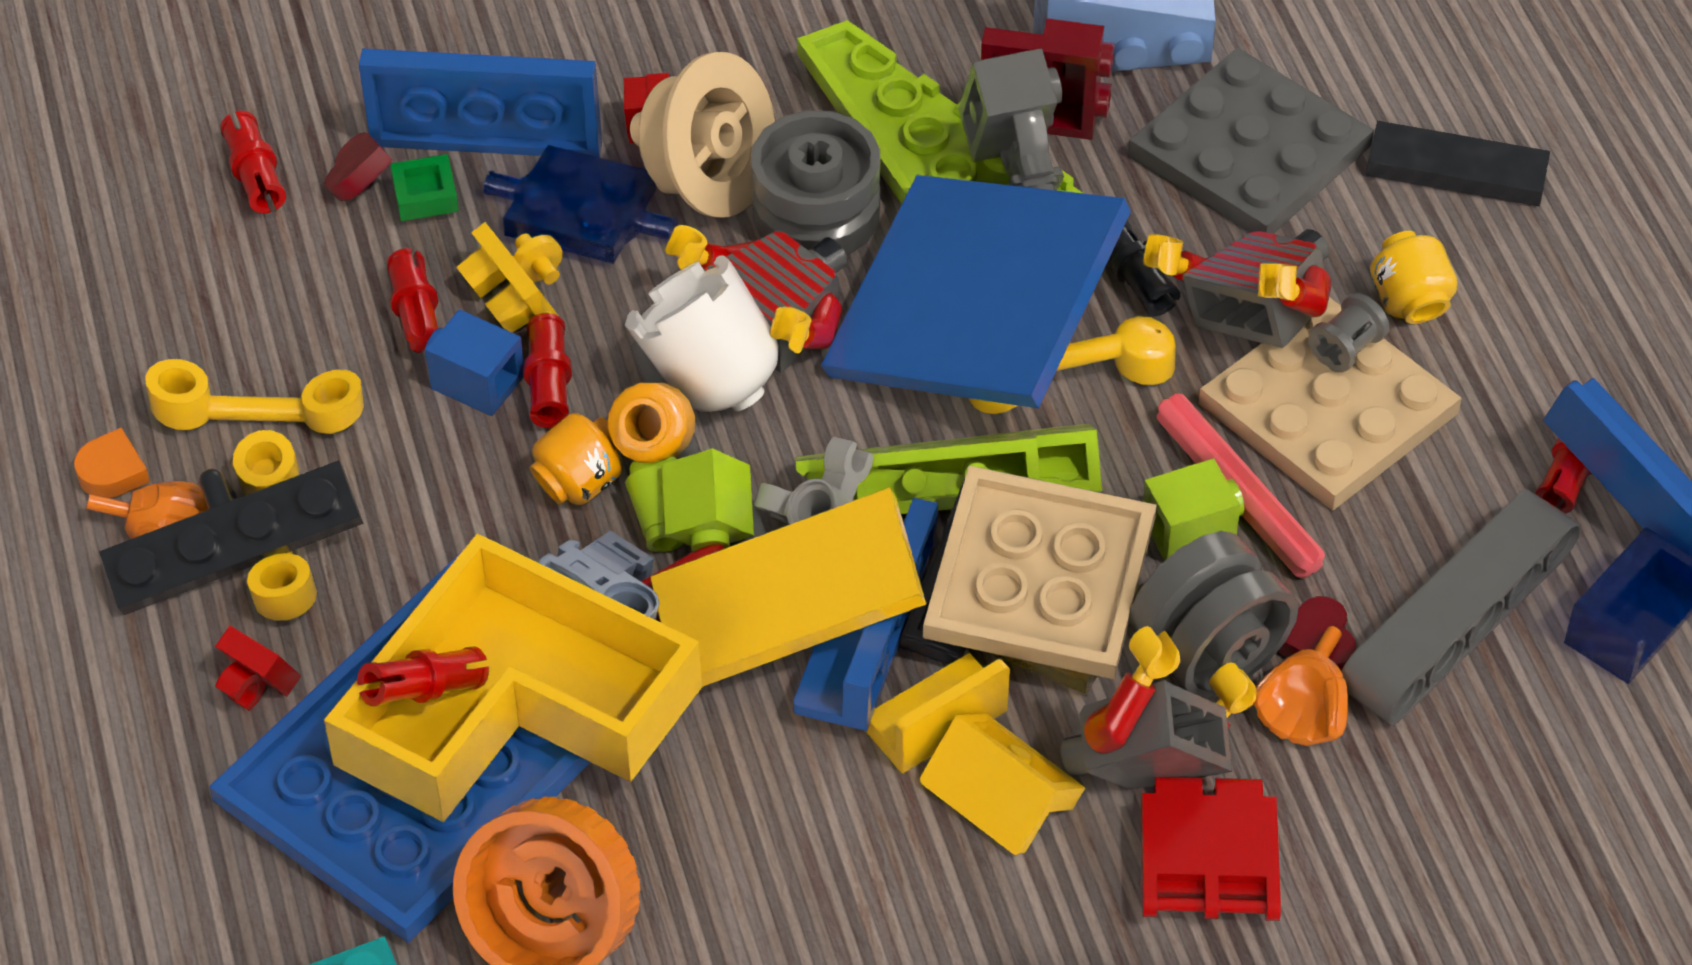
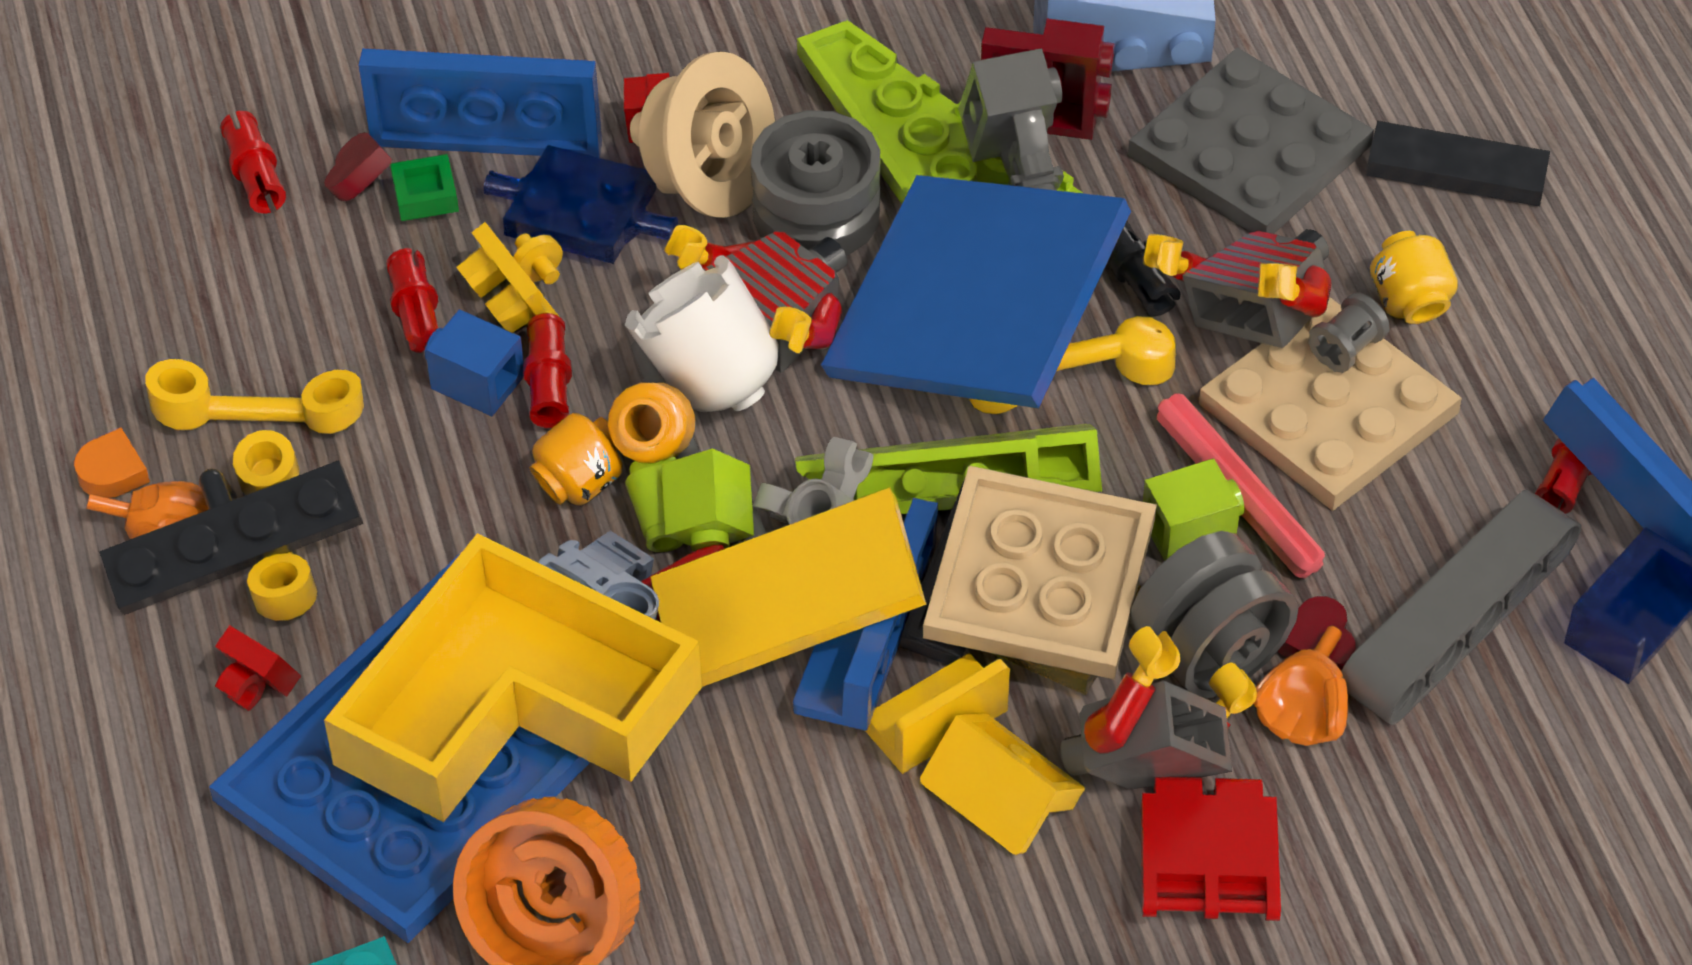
red pin [357,646,489,706] -> none

